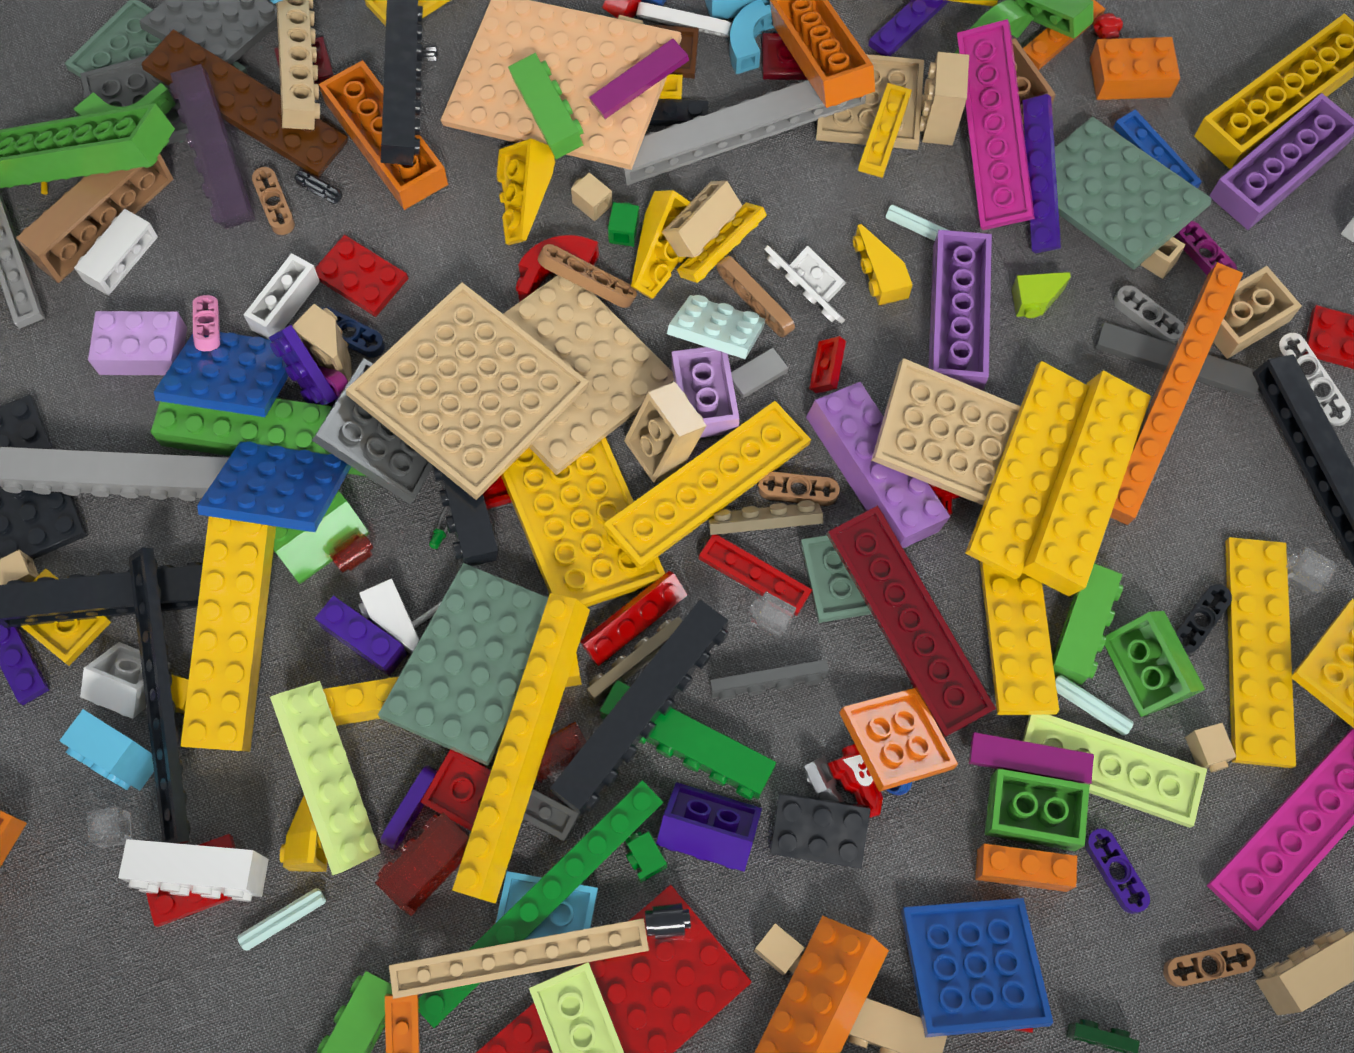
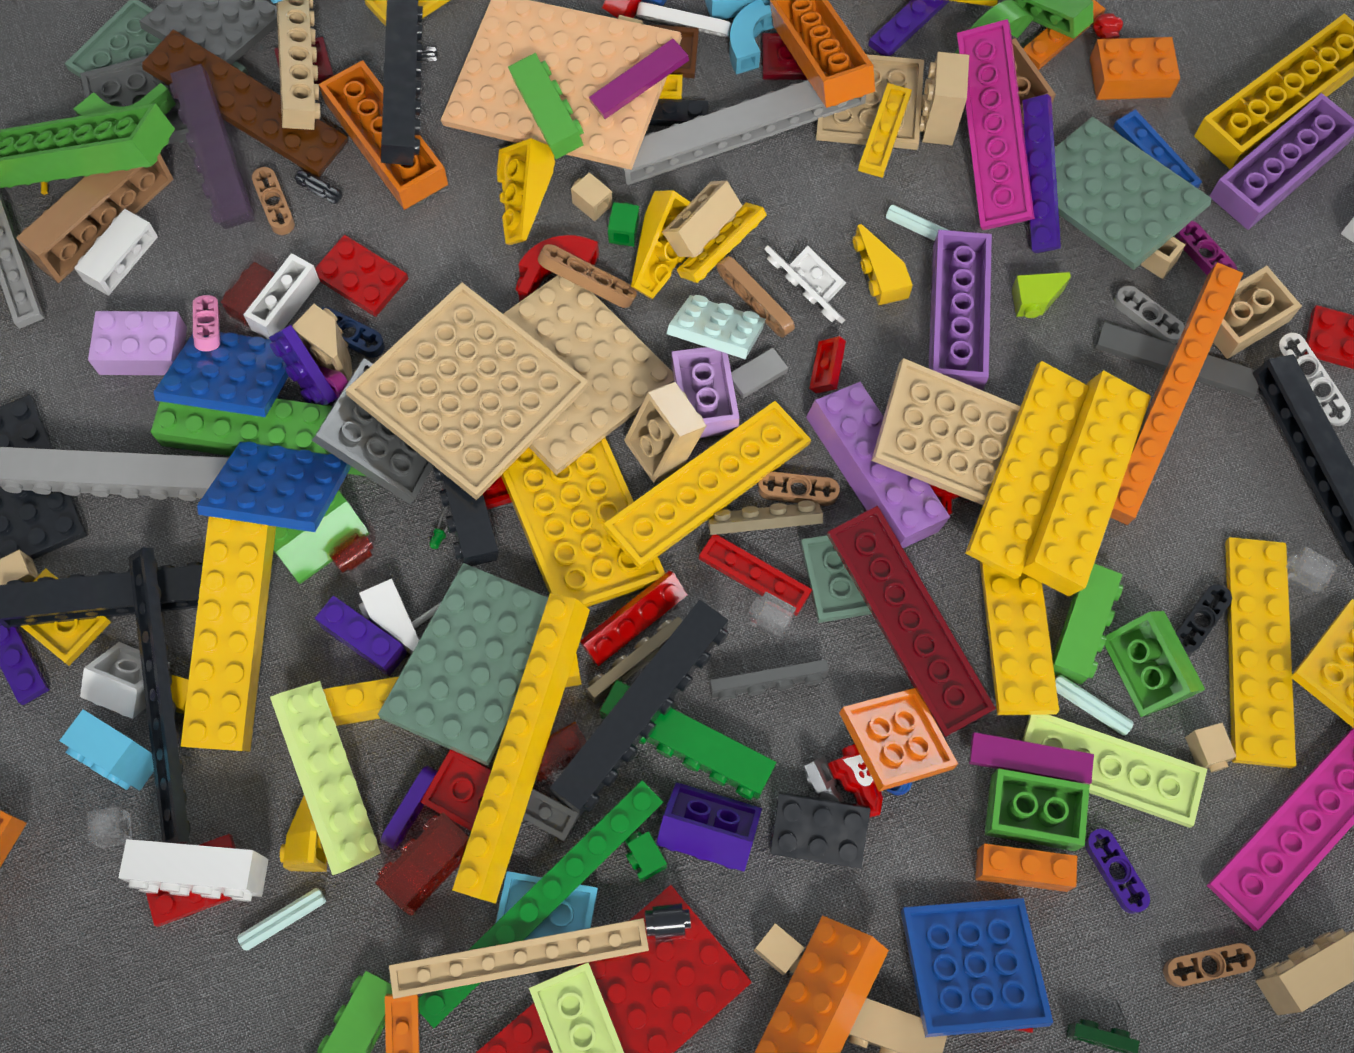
none -> clear red brick [221,262,275,327]

